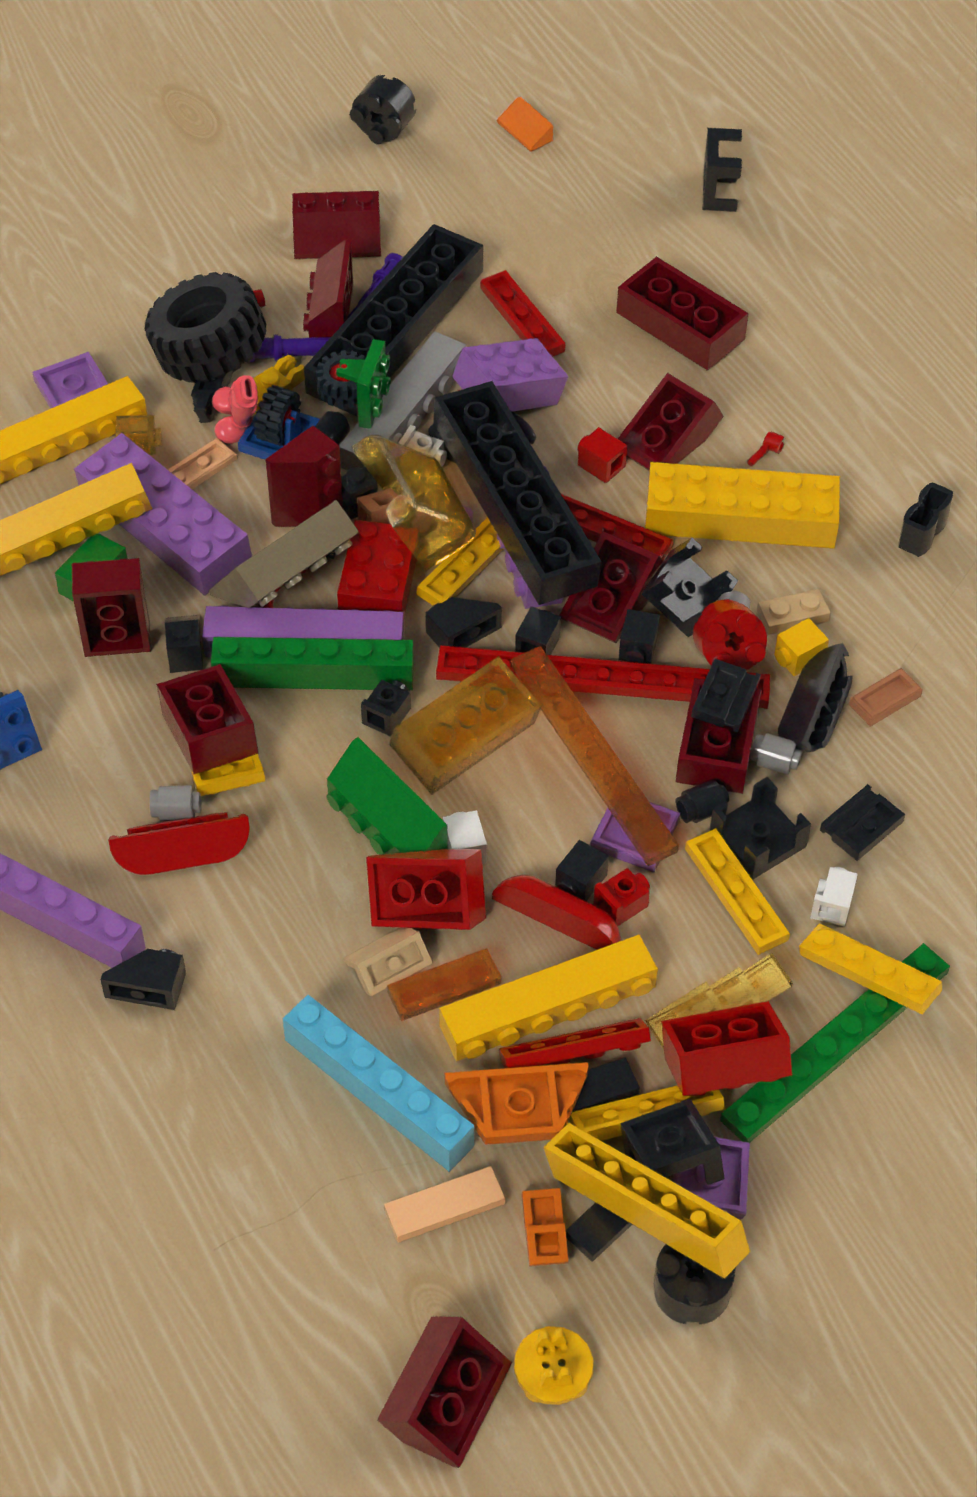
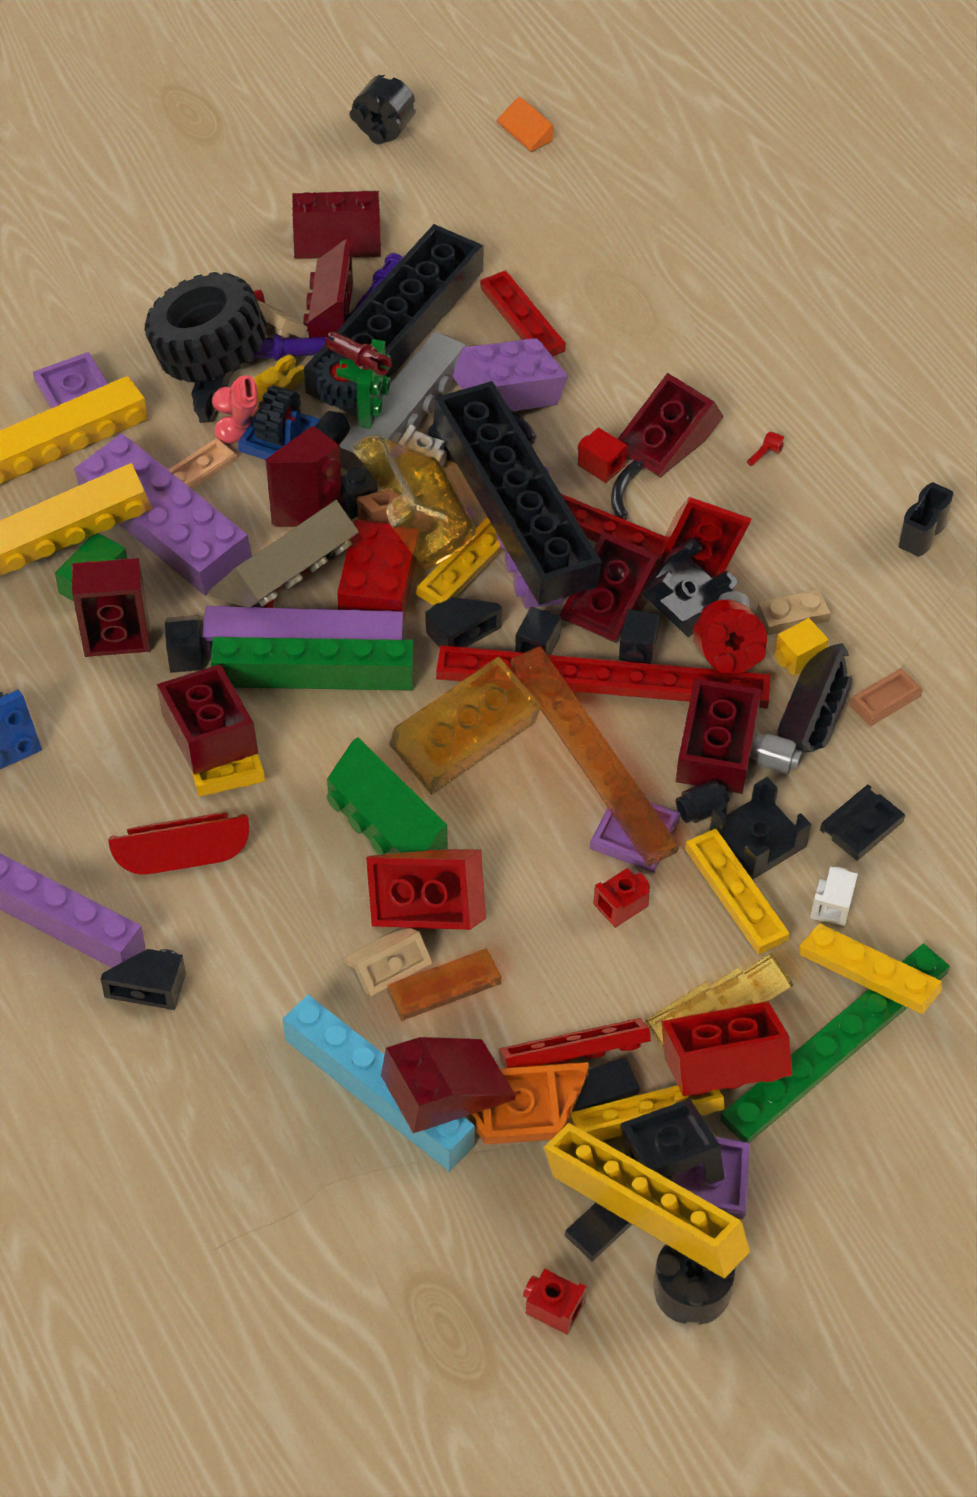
clear yellow brick [115,415,162,455] -> none
light grey brick [150,785,201,821] -> none
black brick [361,680,411,737] -> none
dark red slope [377,1316,512,1468] -> none
light nougat tile [384,1166,505,1243] -> none
yellow brick [439,935,658,1062] -> none
white brick [443,810,487,864] -> none
red brick [492,875,621,950] -> none
yellow plate [514,1326,593,1405] -> none
orange slope [521,1188,569,1266] -> none
black brick [555,839,609,901] -> none
dark red brick [616,256,749,371] -> none
yellow brick [645,462,840,549] -> none
black plate [691,659,761,733] -> none
black panel [702,128,742,212] -> none
none -> tan plate [257,300,308,338]
none -> dark red pin [325,331,392,375]
none -> dark red slope [381,1037,516,1134]
none -> red brick [523,1268,587,1335]
none -> black piece [611,460,643,520]
none -> red slope [660,497,751,578]

